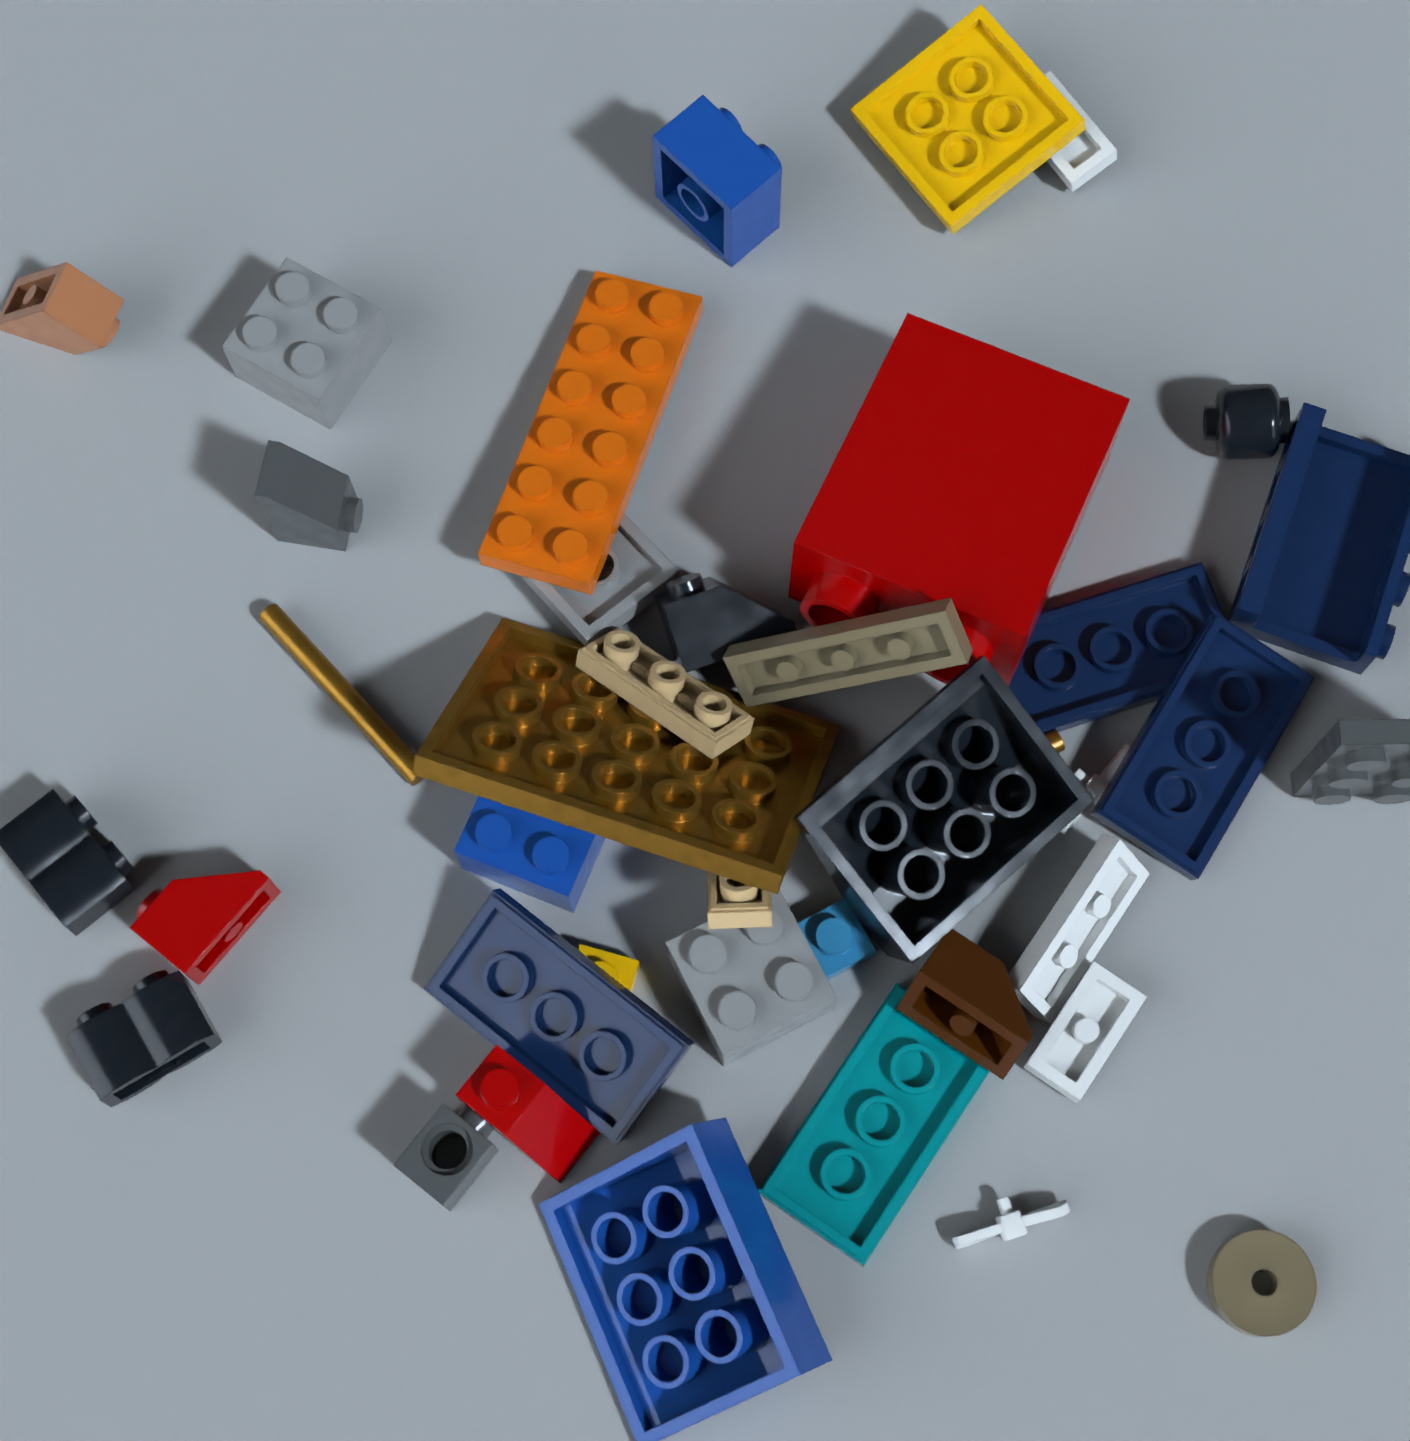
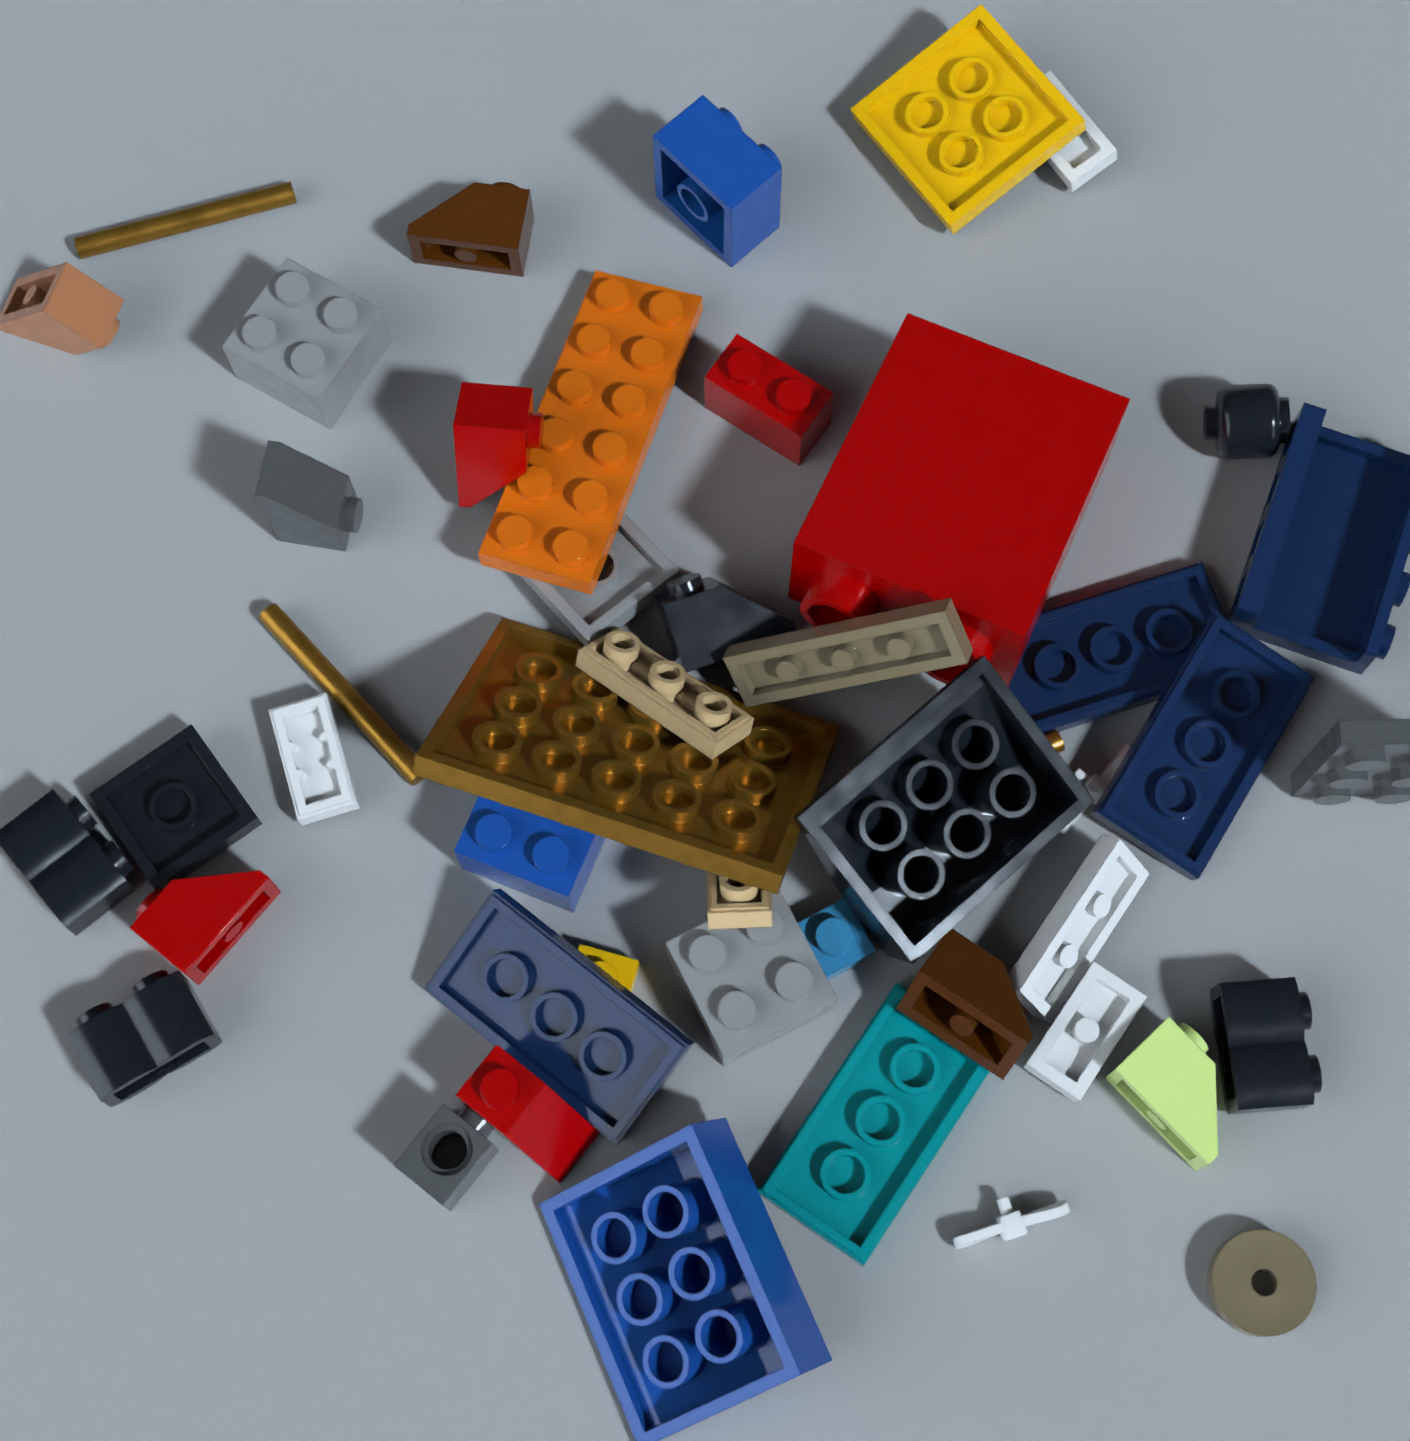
none -> pearl gold bar [74,181,297,259]
none -> black plate [89,724,262,890]
none -> white plate [268,693,360,826]
none -> reddish brown slope [406,182,535,277]
none -> red slope [453,382,544,508]
none -> red brick [704,334,834,466]
none -> yellowish green slope [1105,1017,1218,1171]
none -> black brick [1210,977,1322,1115]

